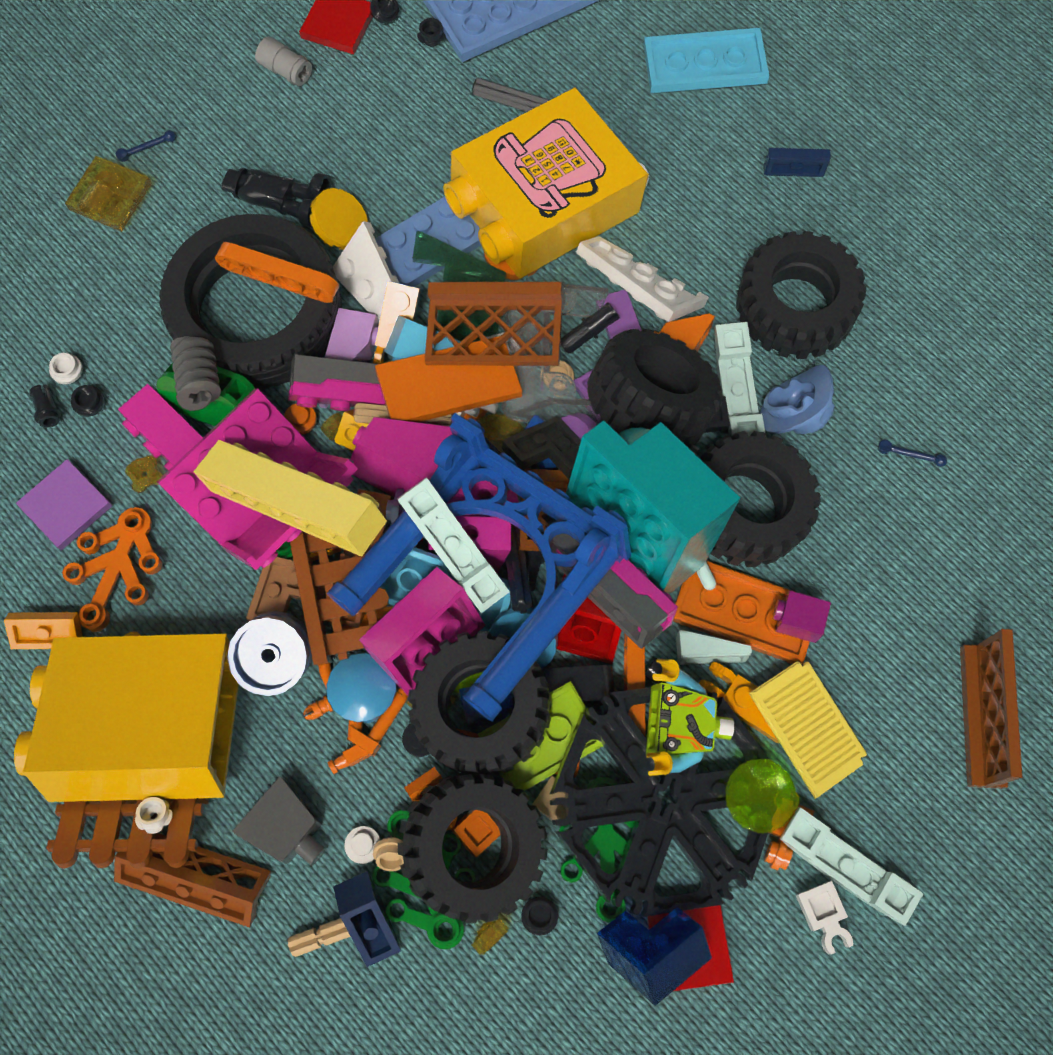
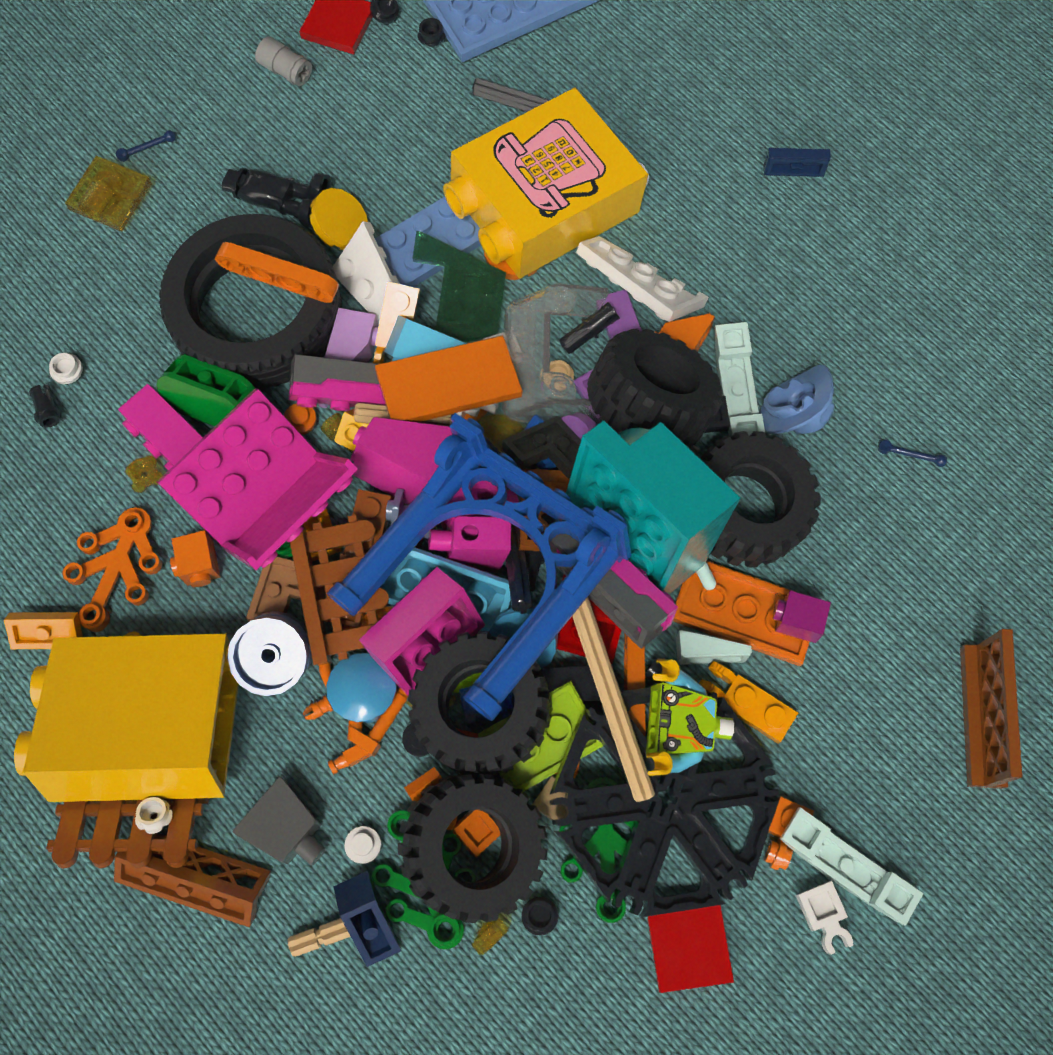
medium lavender tile [16,459,113,551] -> none
black plate [71,385,105,417] -> none
dark grey piece [170,336,221,411] -> none
light yellow brick [193,440,387,556] -> none
tan plate [373,837,404,871] -> none
light aqua slope [397,477,510,613] -> none
dark orange fence [424,282,565,366] -> none
clear blue brick [597,907,712,1006] -> none
medium azure plate [644,28,769,93] -> none
clear neon green dish [725,759,799,833] -> none
black tyre [736,231,866,359] -> none
light yellow window [749,661,867,799] -> none
none -> orange brick [170,530,221,587]
none -> tan axle [572,597,655,802]

